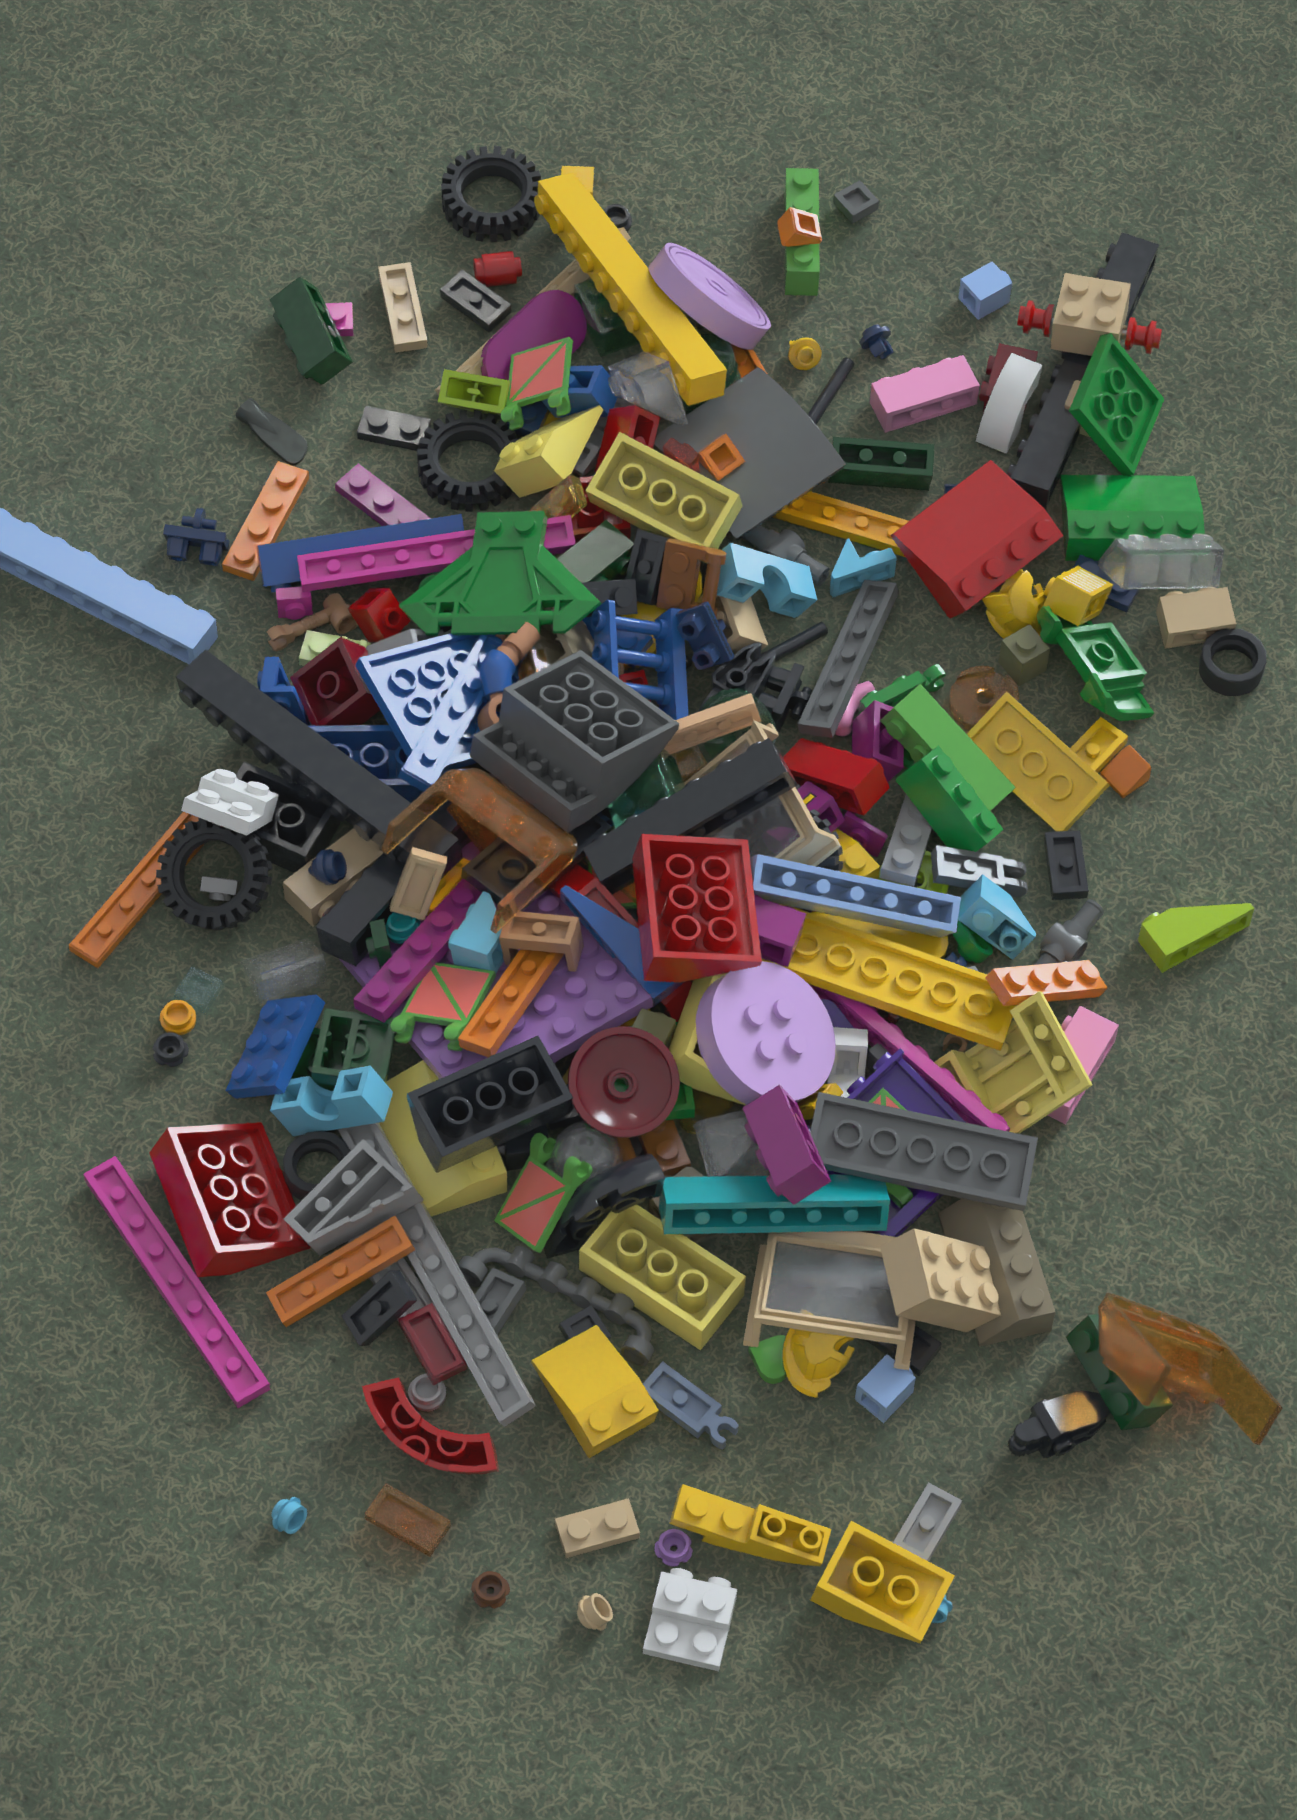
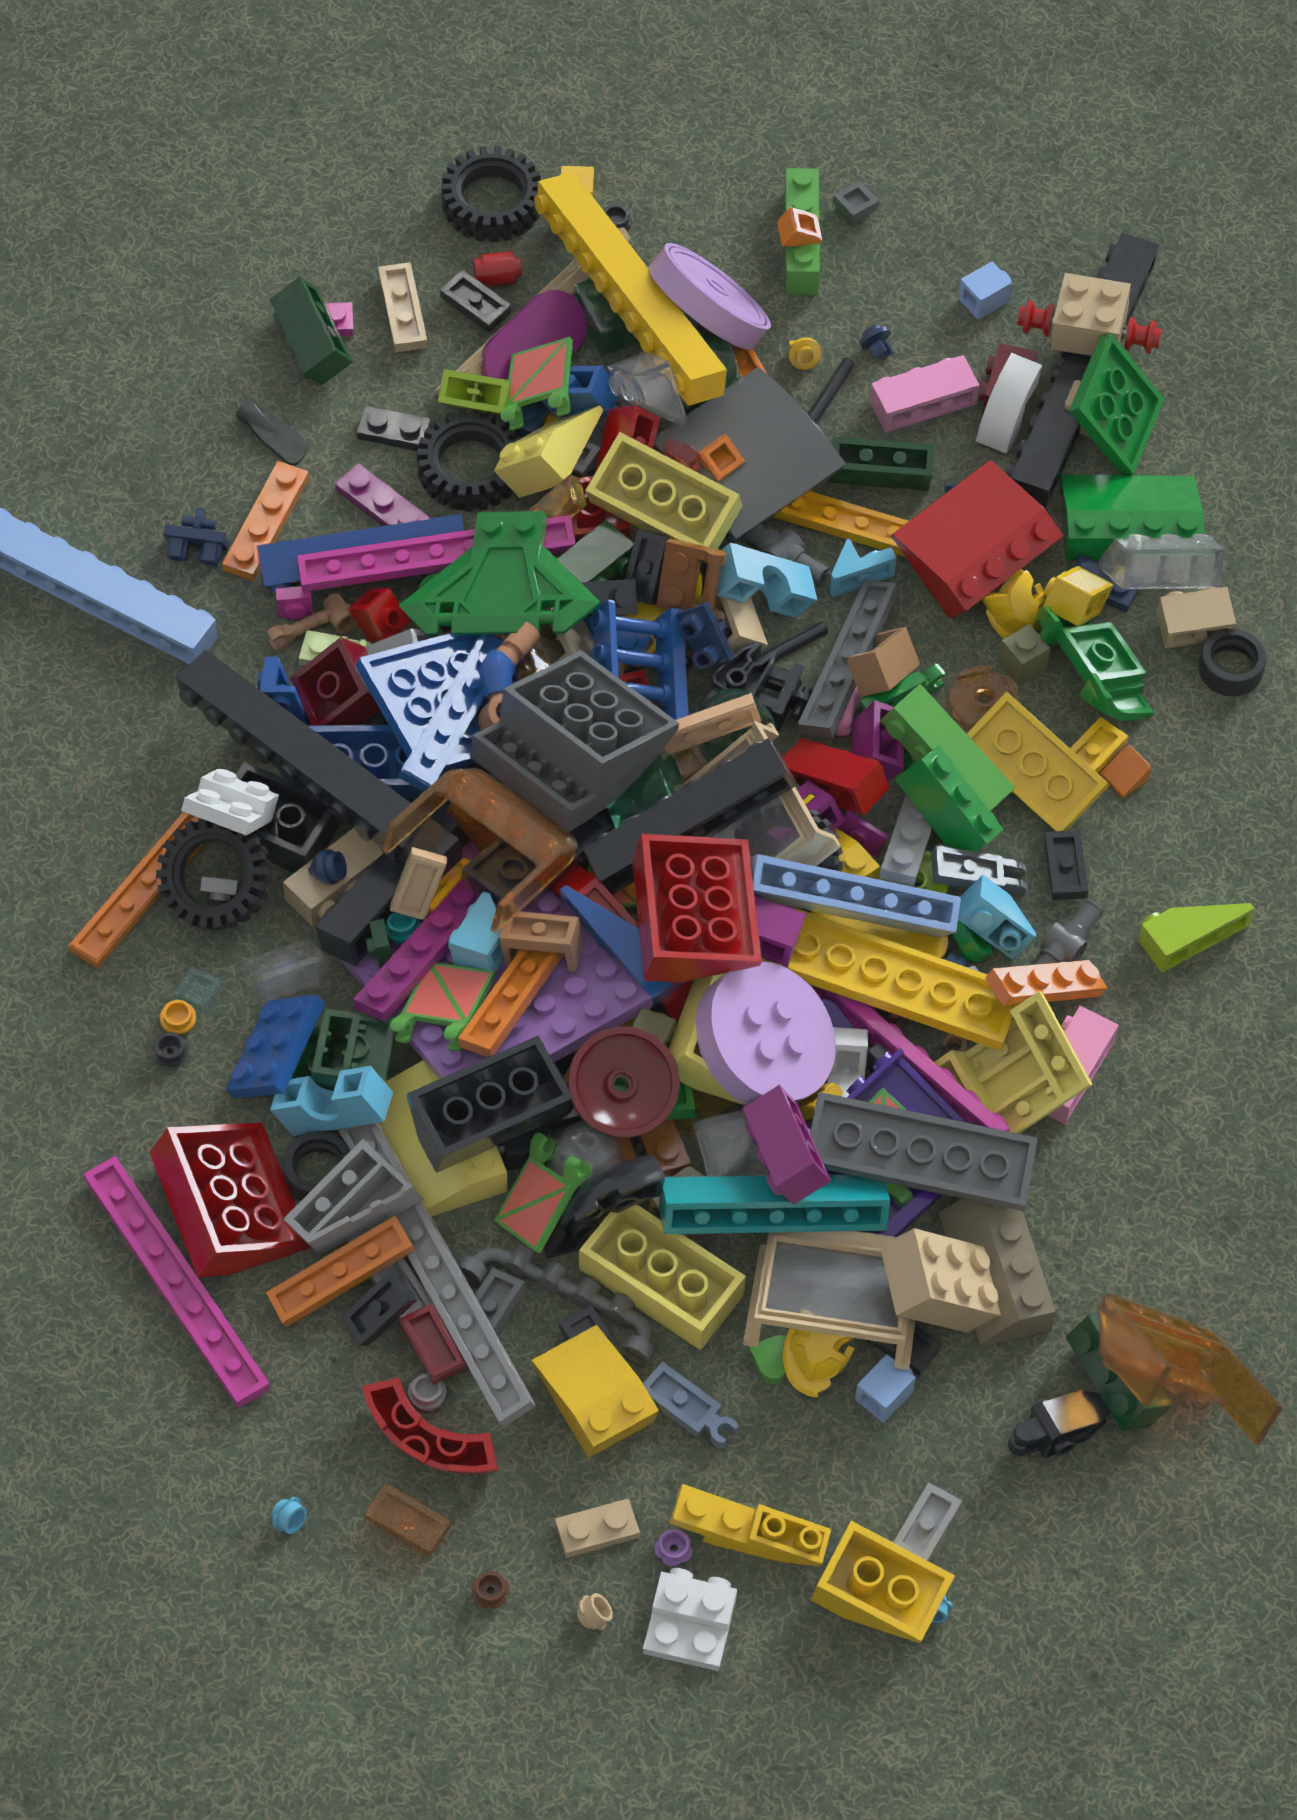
none -> medium nougat panel [847,627,920,697]

